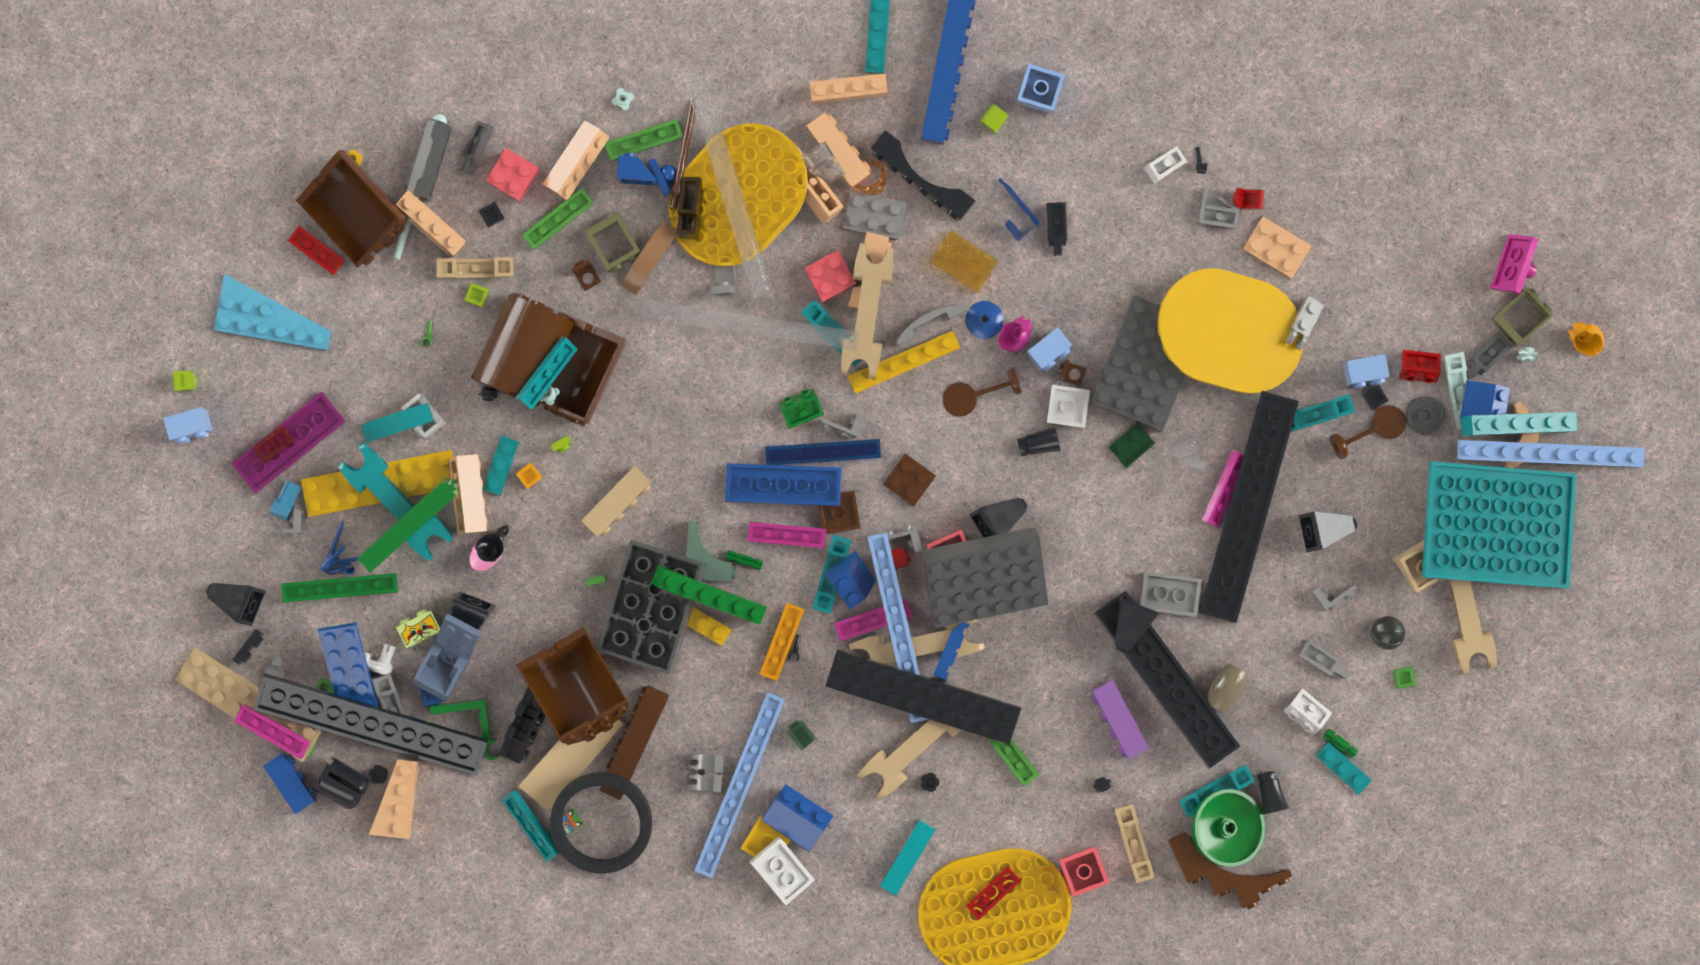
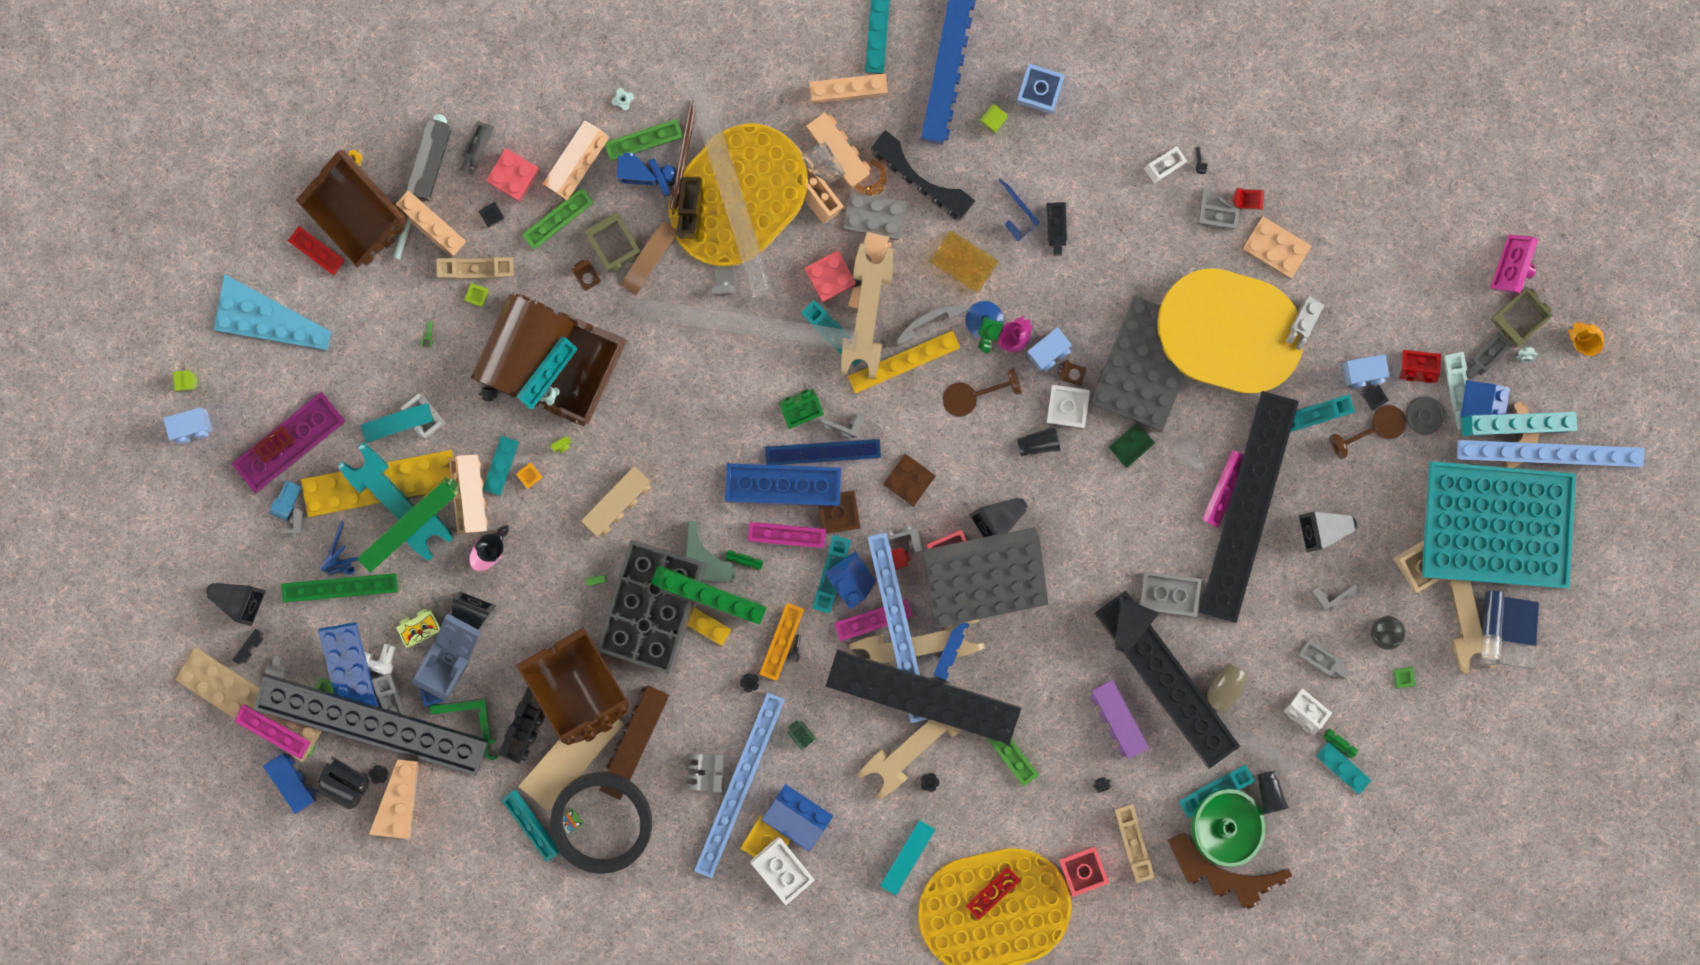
none -> black plate [740,673,759,692]
none -> green plate [978,317,1003,354]
none -> dark blue door [1481,591,1539,669]

